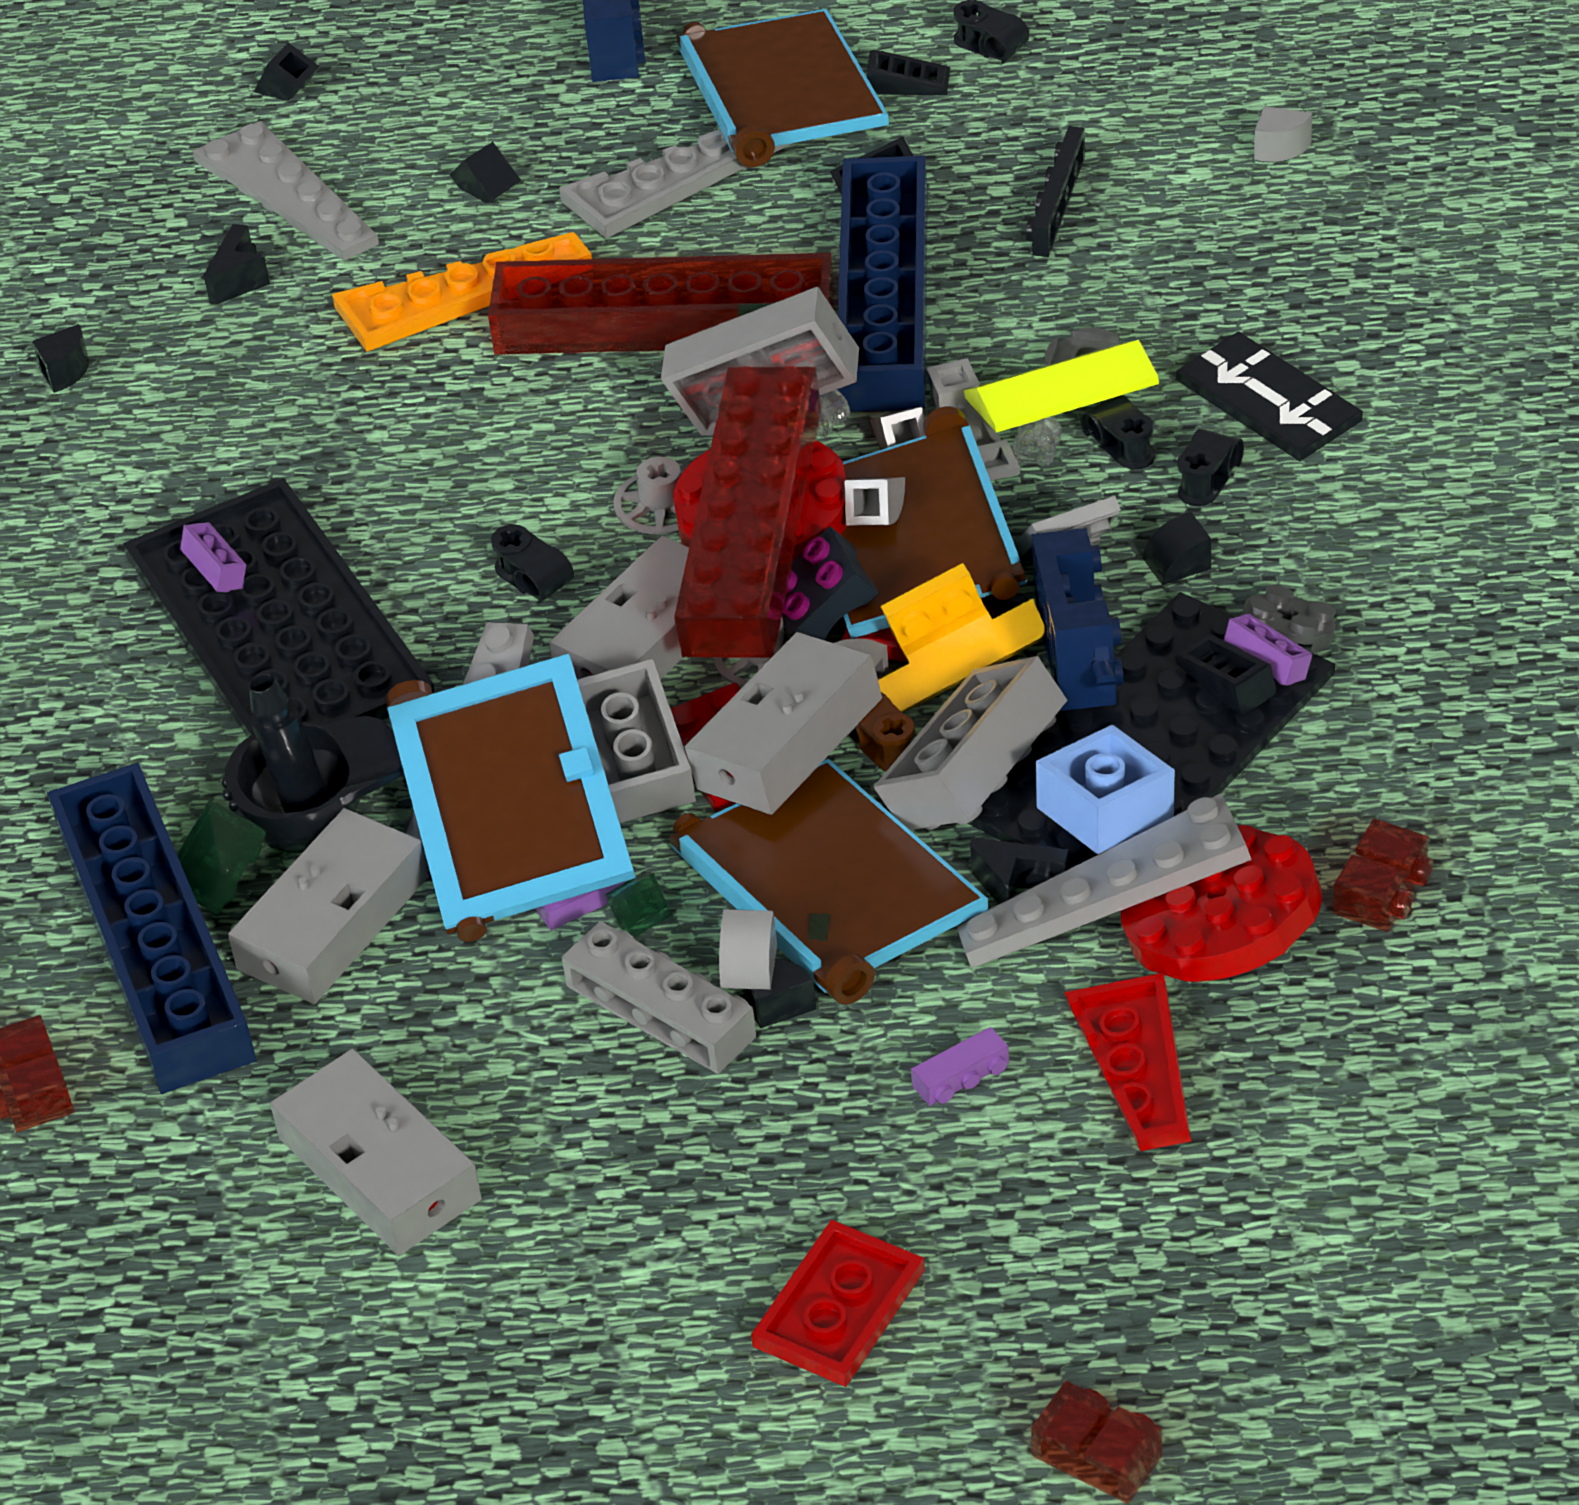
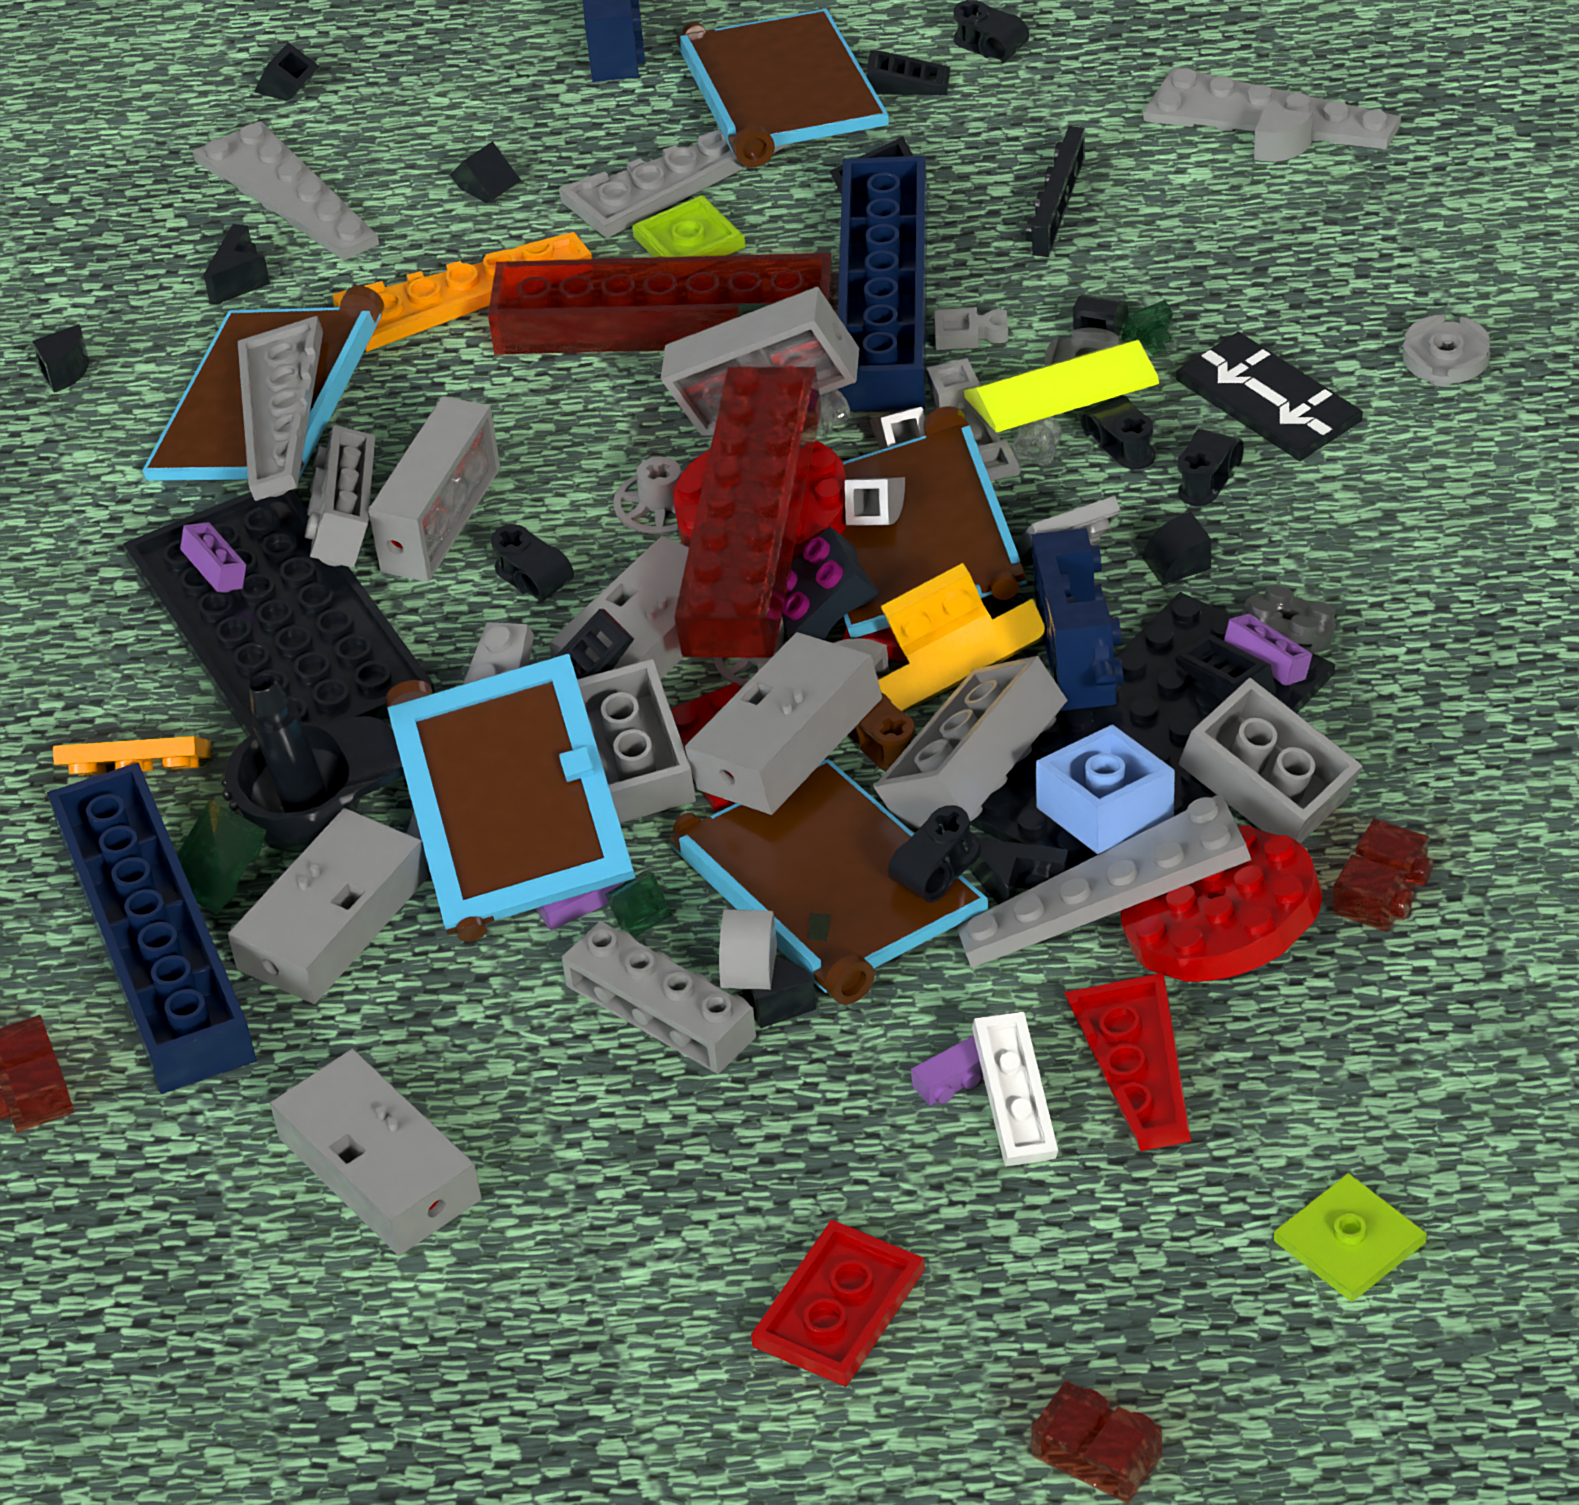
none -> light orange plate [53,736,211,776]
none -> reddish brown door [142,286,384,481]
none -> light grey wing [238,316,323,501]
none -> light grey brick [305,425,375,568]
none -> light grey brick [368,396,501,582]
none -> black slope [554,609,634,680]
none -> lime plate [632,195,746,278]
none -> black piece [888,805,981,903]
none -> light grey plate [934,307,1008,350]
none -> white plate [972,1012,1058,1167]
none -> black brick [1073,294,1129,336]
none -> clear green tile [1121,300,1173,356]
none -> light grey wing [1143,67,1401,149]
none -> light grey brick [1178,678,1363,844]
none -> lime plate [1274,1173,1427,1302]
none -> light grey plate [1402,315,1490,386]

